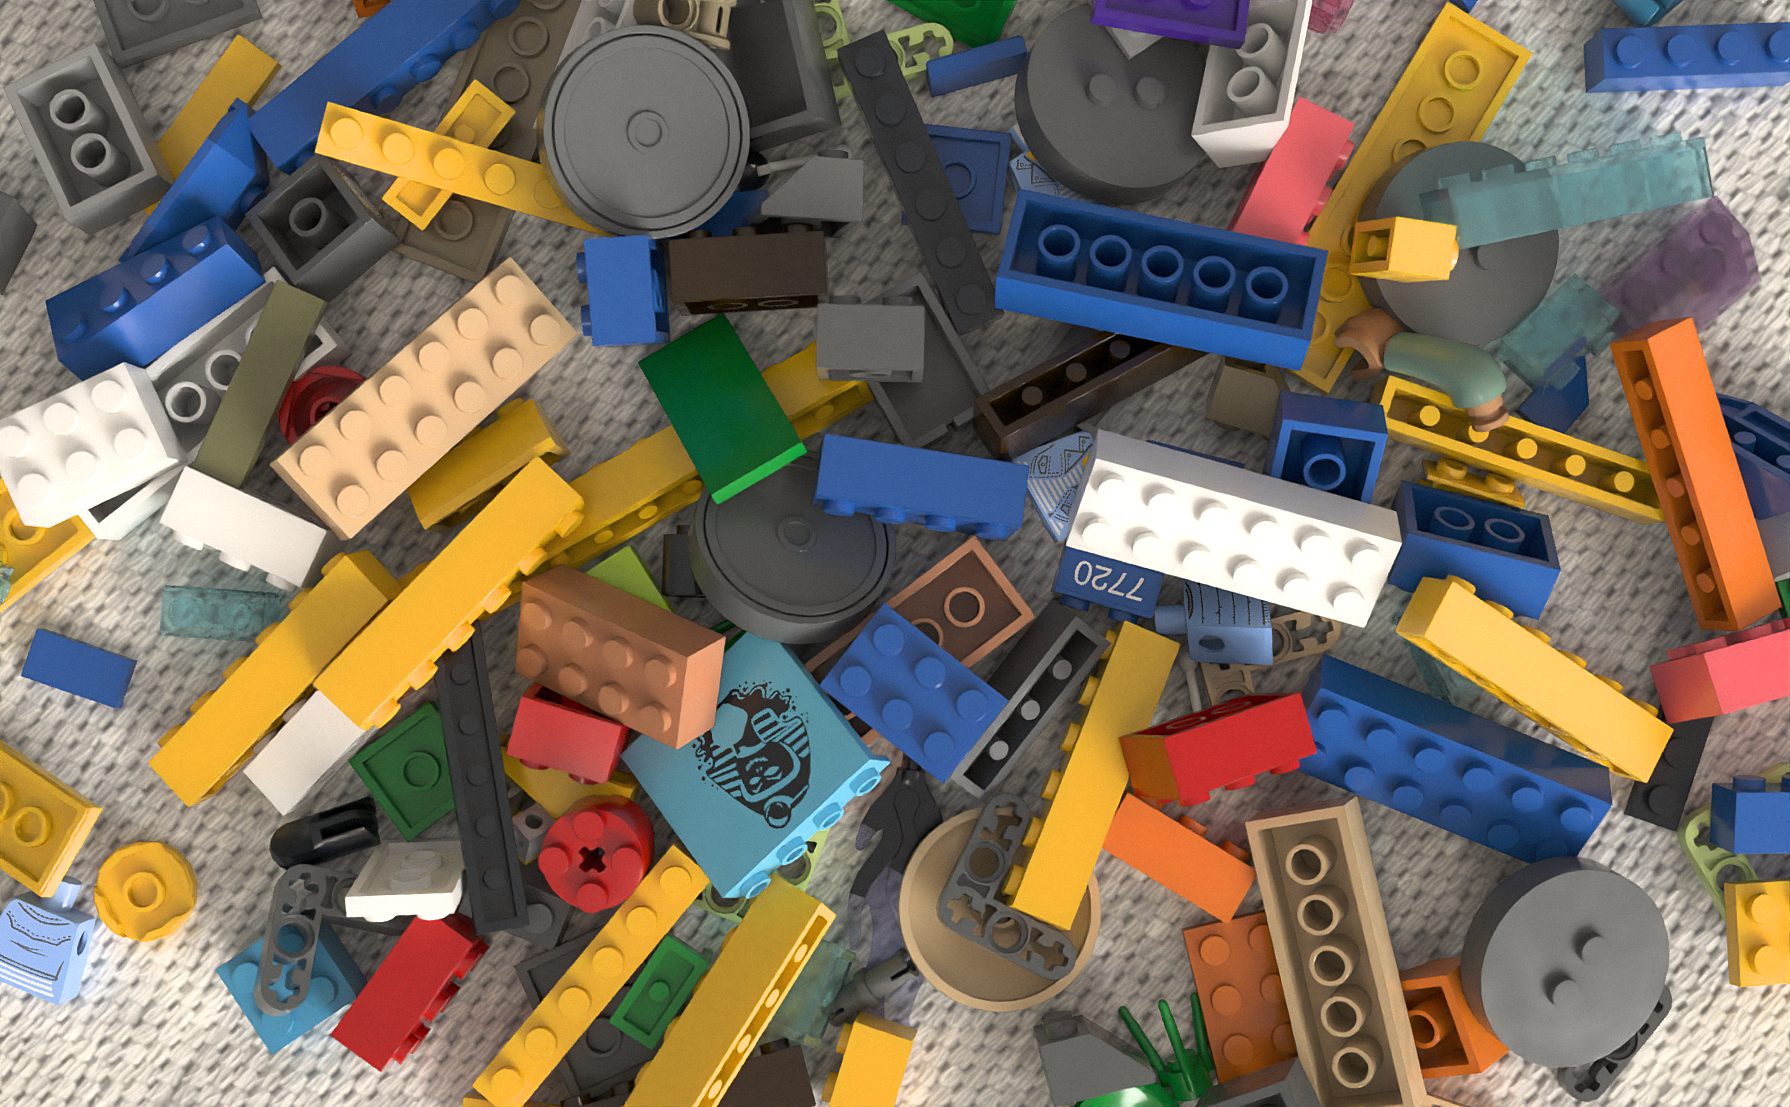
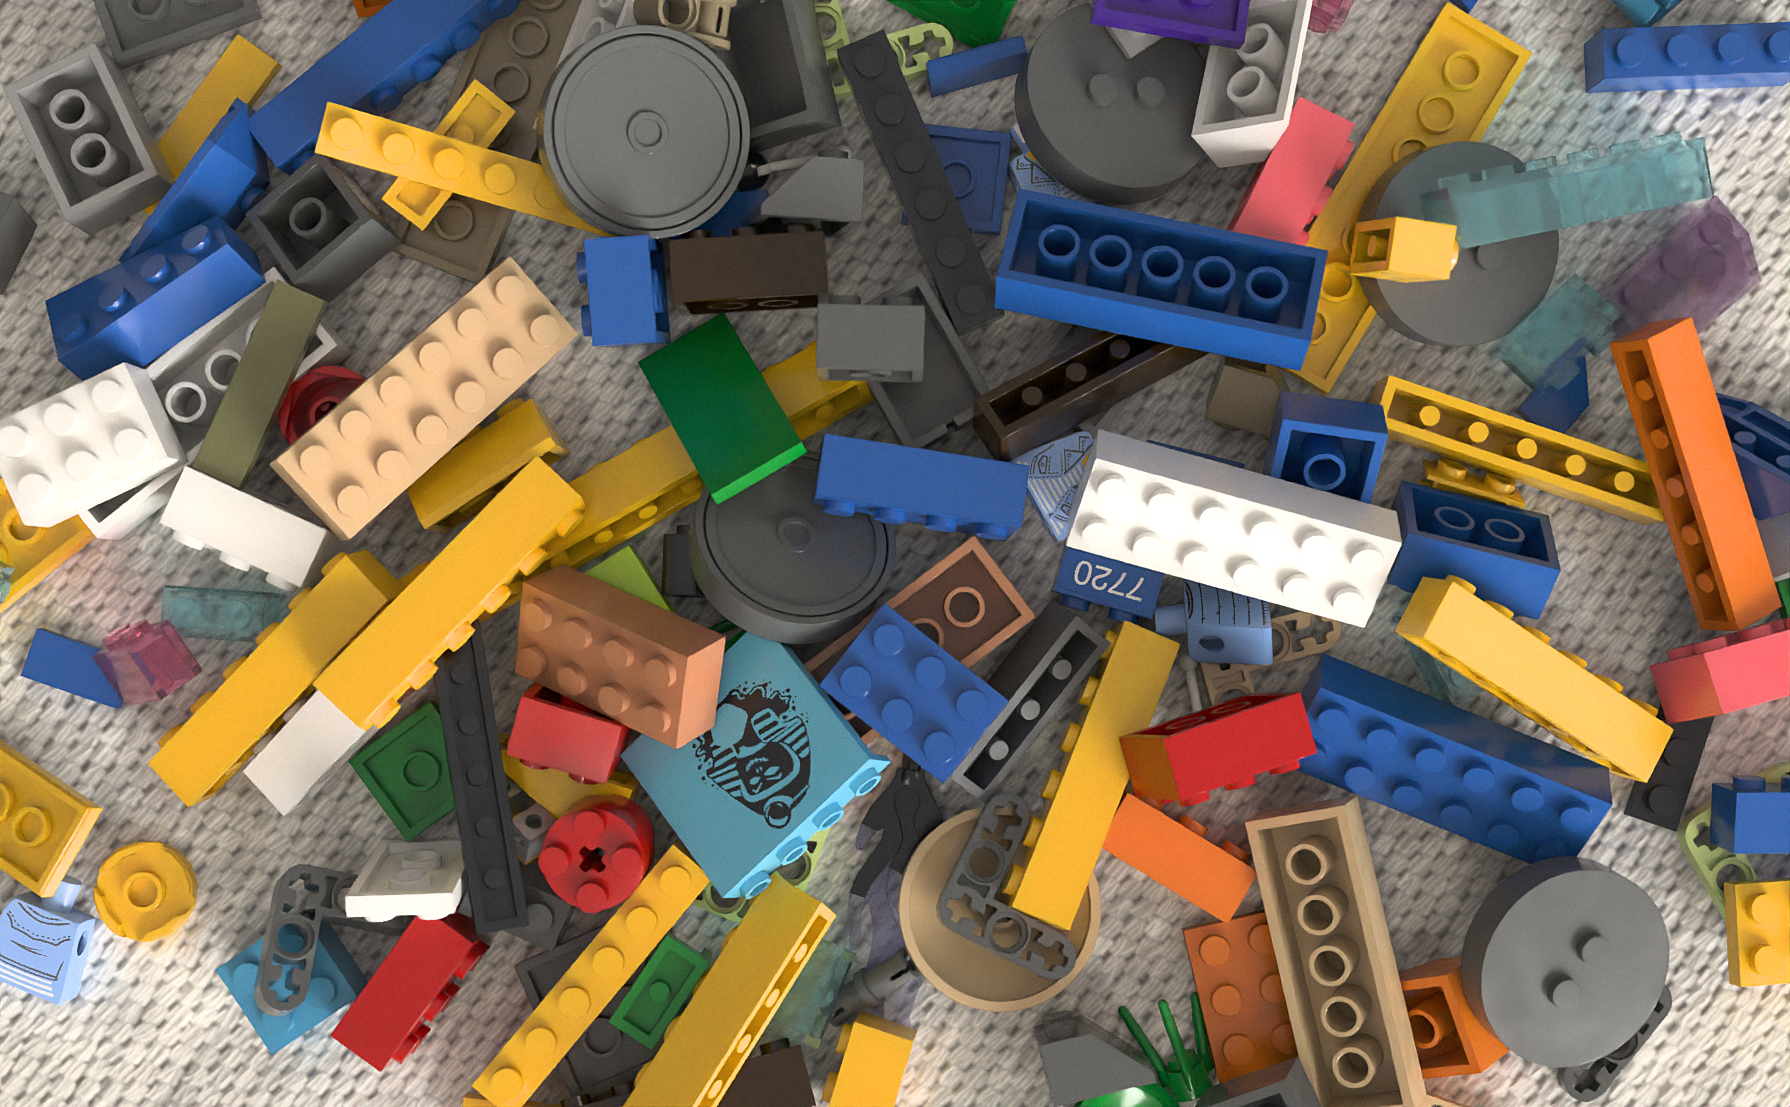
black arm [269,796,381,870] -> none
sand green piece [1331,308,1509,432] -> none
none -> clear pink brick [92,619,203,706]

